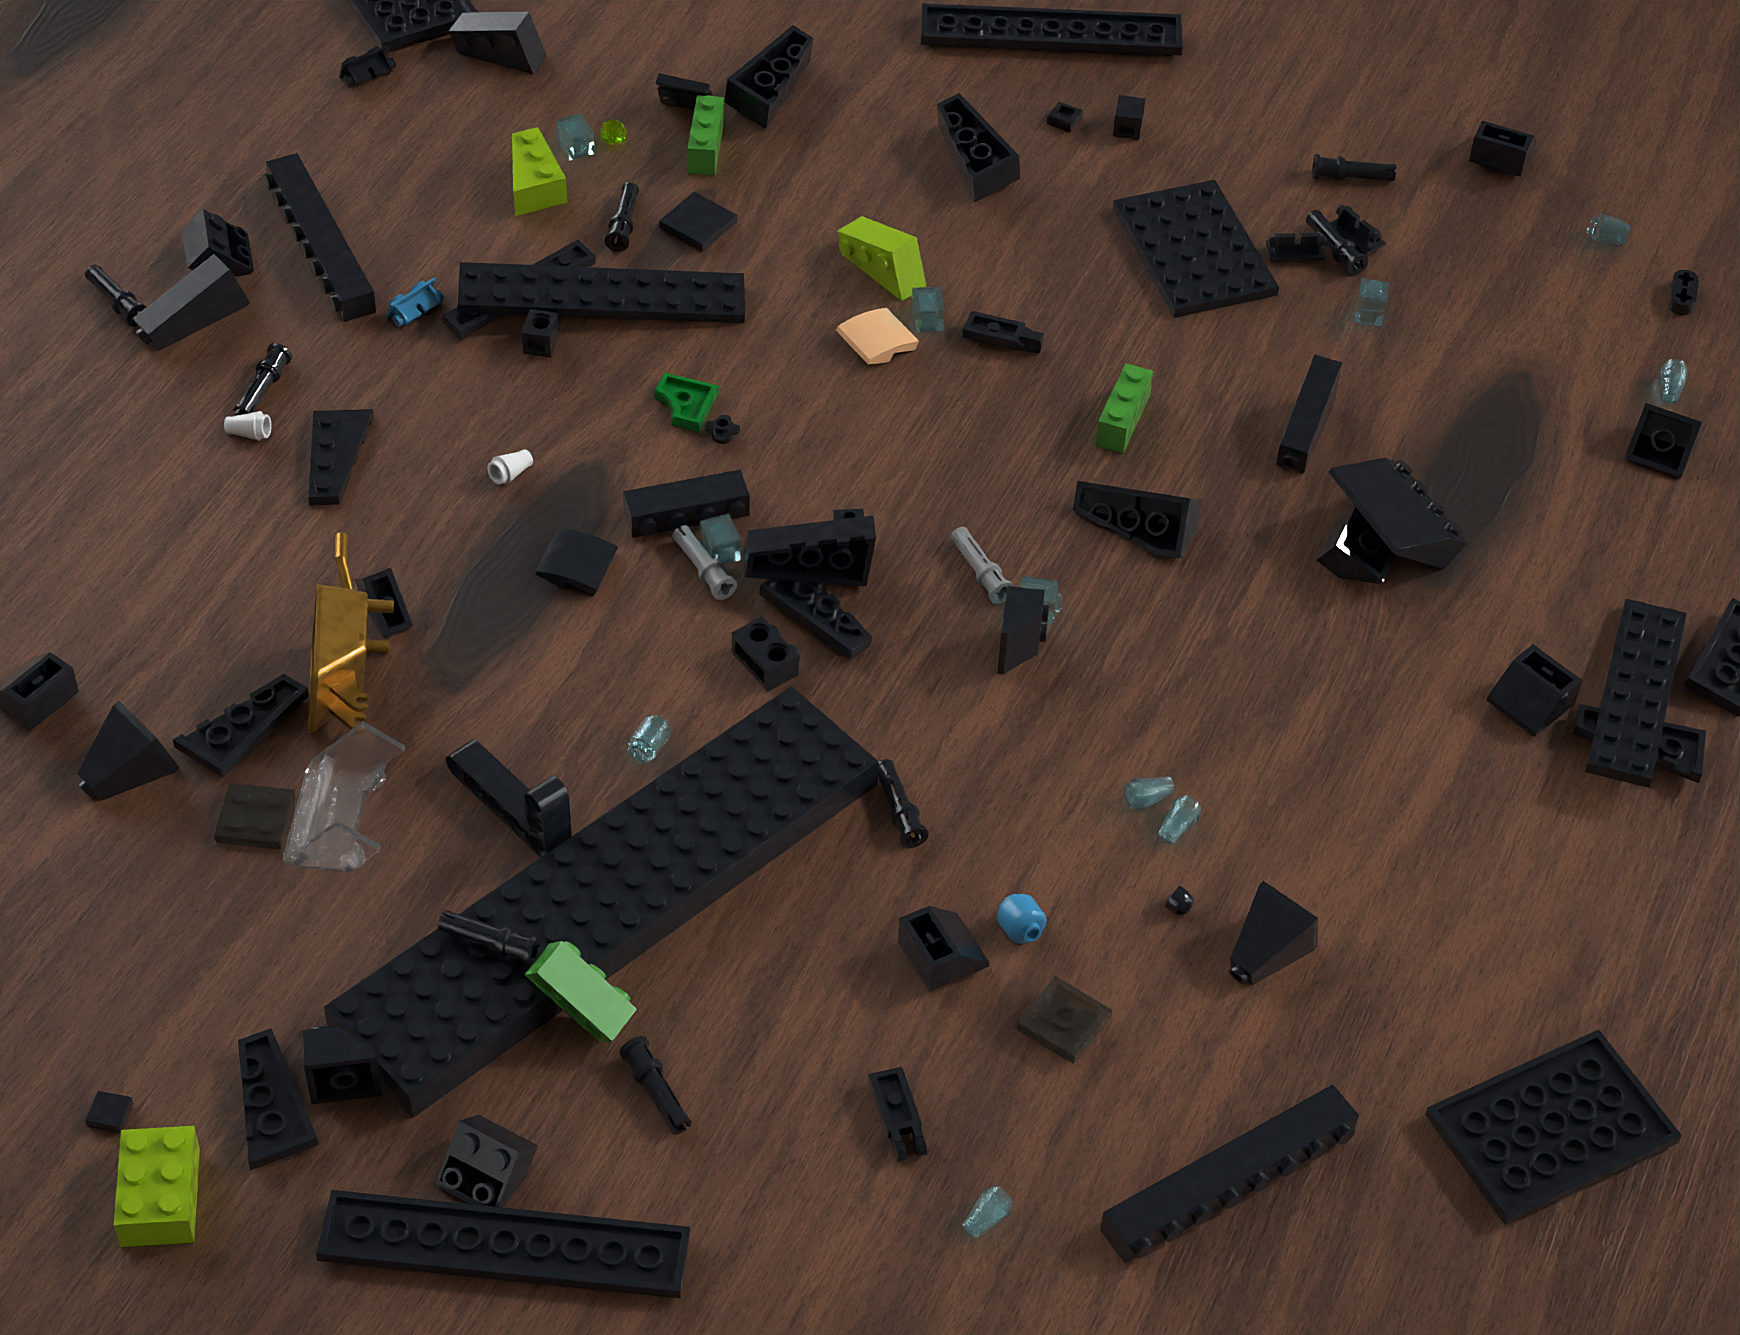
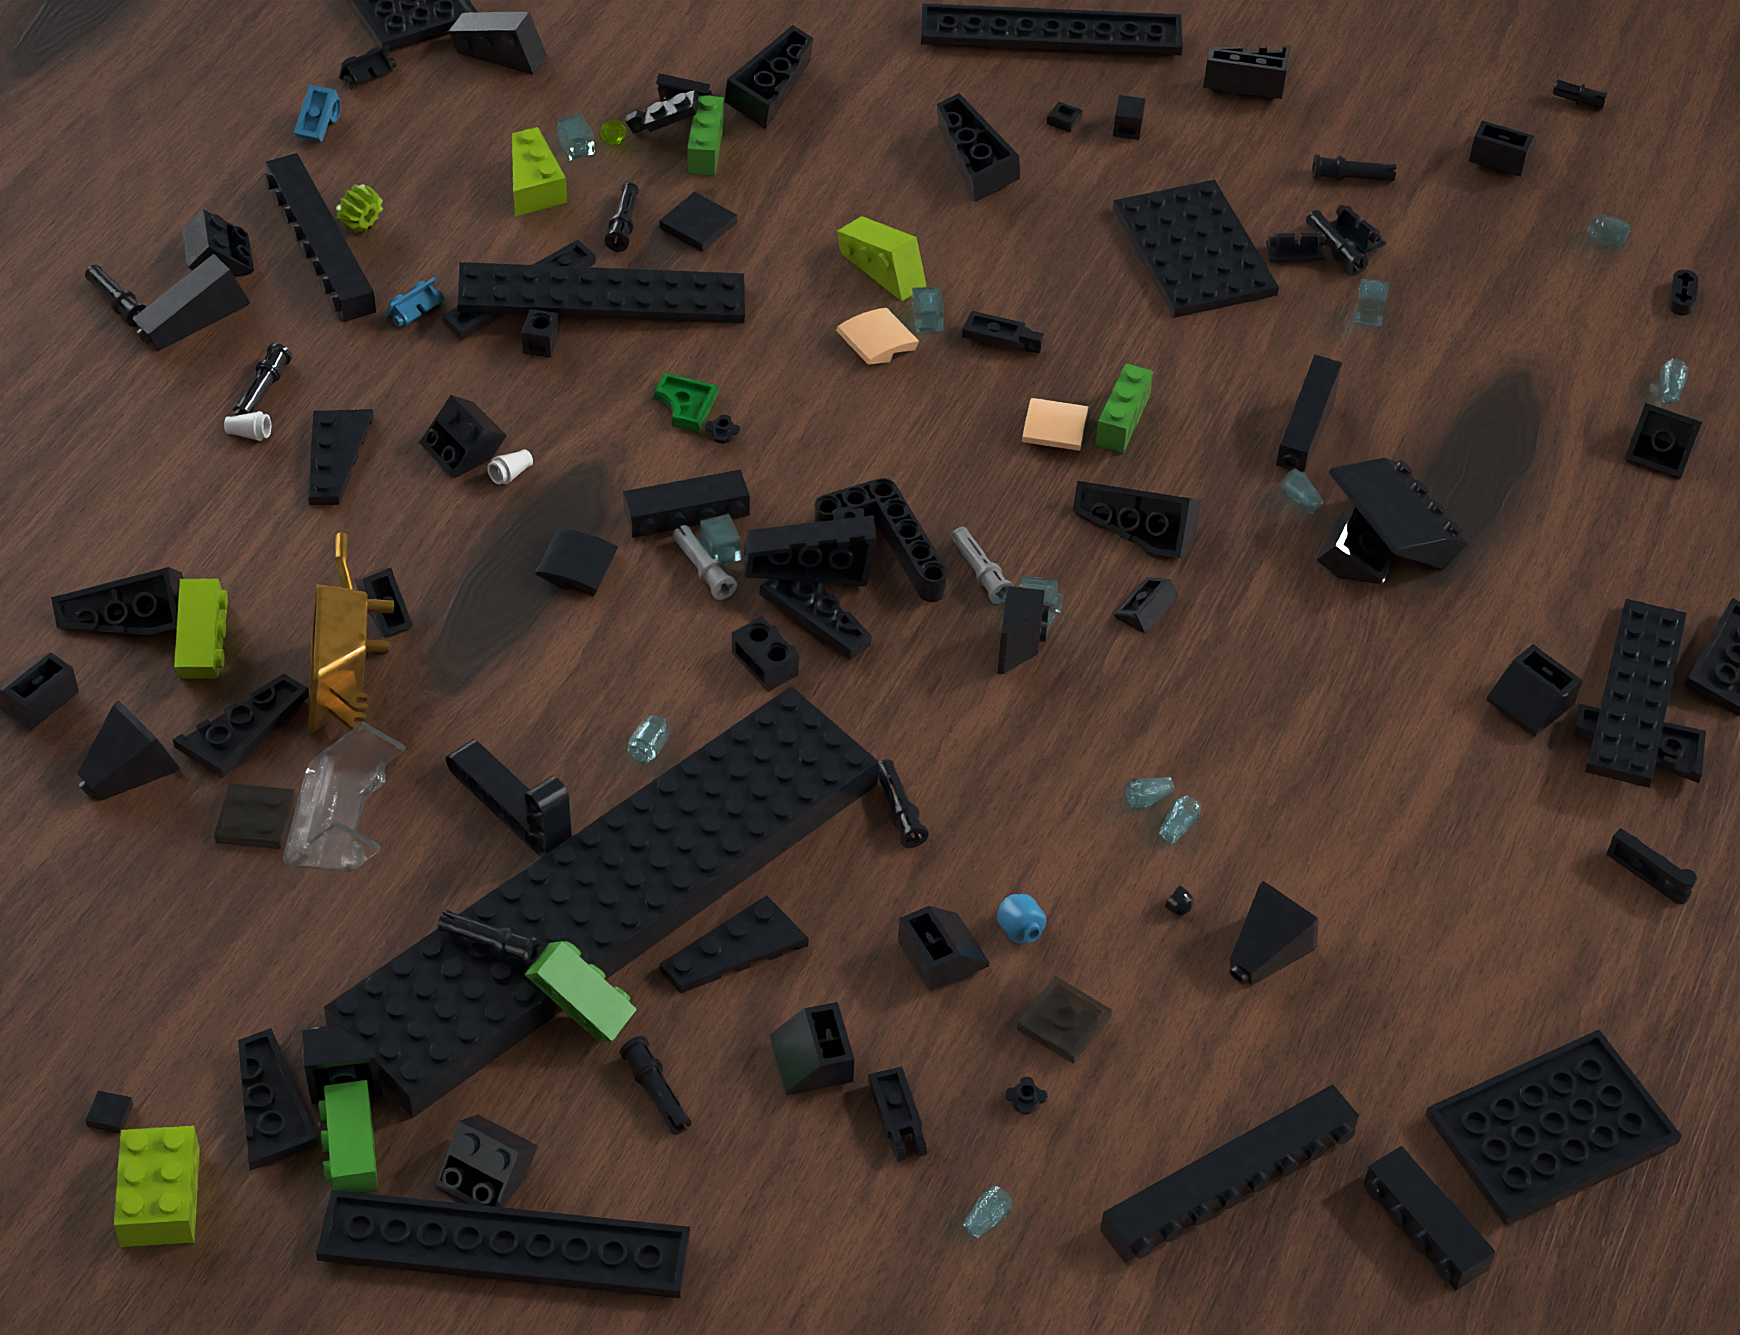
none -> black wedge [51,567,183,636]
none -> lime wedge [174,579,228,679]
none -> dark azure plate [294,84,341,143]
none -> bright green brick [319,1080,378,1193]
none -> lime gear [336,184,383,234]
none -> black slope [419,395,507,478]
none -> black hinge [625,90,699,134]
none -> black wing [660,895,809,993]
none -> black slope [770,1002,855,1096]
none -> black beam [814,478,947,602]
none -> black plate [1005,1077,1048,1114]
none -> light nougat slope [1022,398,1089,451]
none -> black slope [1114,577,1178,633]
none -> black wedge [1203,45,1291,100]
none -> clear light blue cone [1280,469,1324,512]
none -> black brick [1364,1146,1496,1291]
none -> black axle [1553,80,1607,110]
none -> black plate [1606,828,1697,904]

